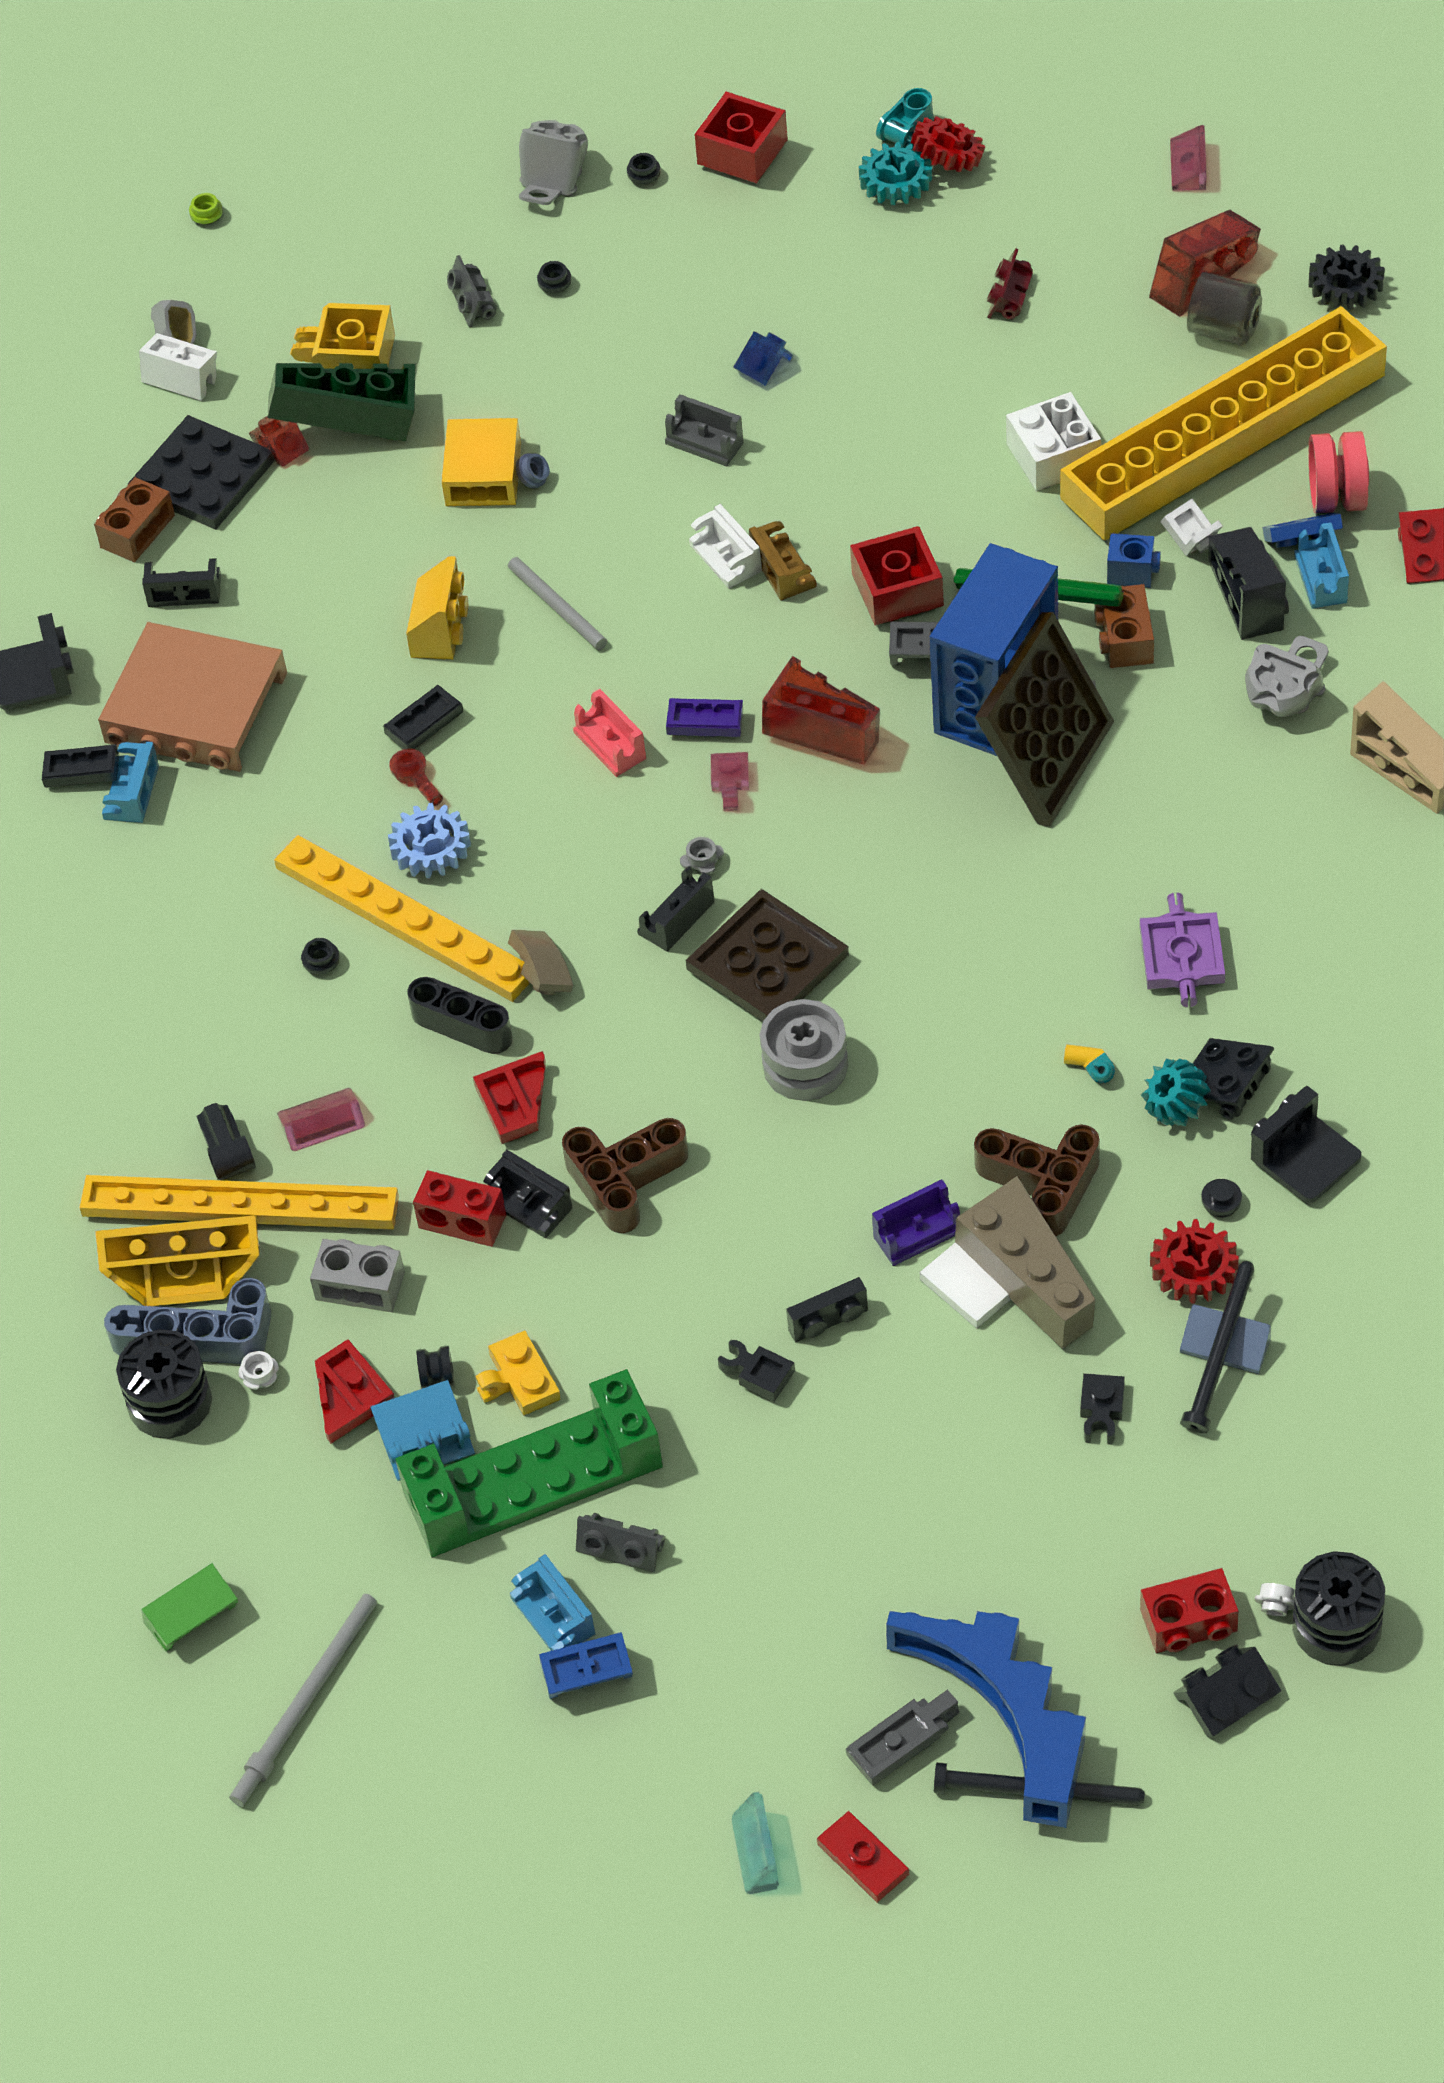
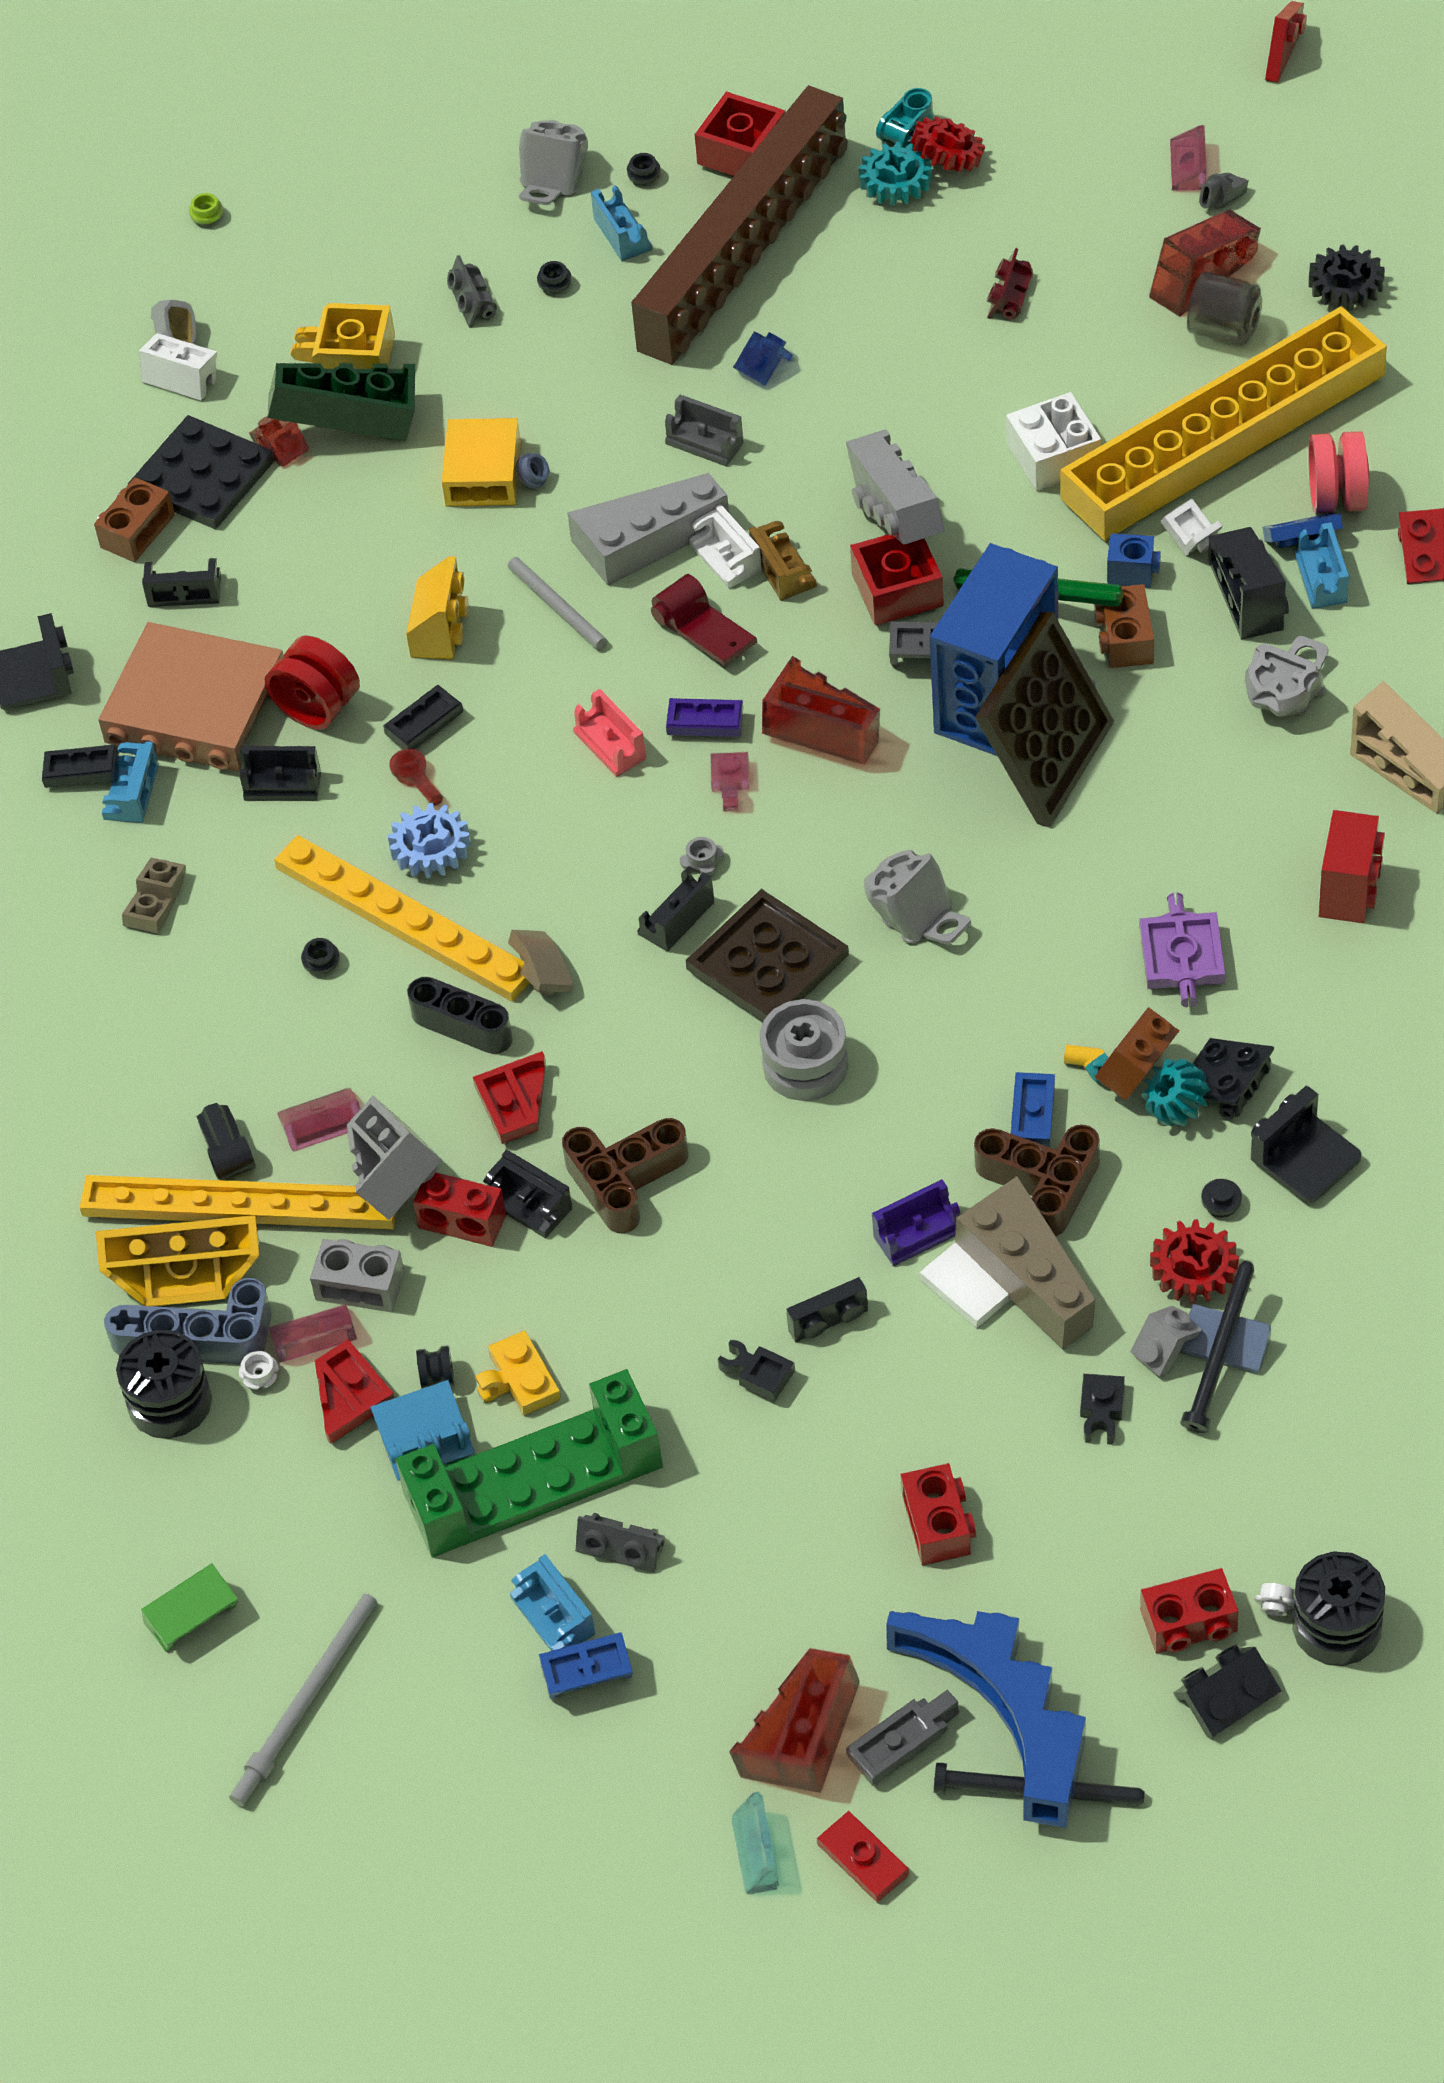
none -> dark tan slope [122,857,186,933]
none -> black hinge [240,746,321,801]
none -> red wheel [264,635,360,730]
none -> clear pink slope [269,1304,357,1363]
none -> light grey wedge [347,1096,442,1220]
none -> light grey wedge [567,473,729,585]
none -> dark azure hinge [591,186,652,261]
none -> reddish brown brick [631,85,848,365]
none -> dark red door [651,574,758,666]
none -> clear red wedge [729,1648,860,1793]
none -> light grey wedge [846,429,945,545]
none -> light grey piece [864,850,971,944]
none -> red brick [900,1463,976,1566]
none -> blue plate [1011,1072,1055,1147]
none -> dark orange brick [1095,1007,1180,1101]
none -> light grey bracket [1130,1306,1201,1377]
none -> dark grey piece [1199,173,1249,209]
none -> red wing [1265,1,1307,82]
none -> red brick [1318,810,1385,923]

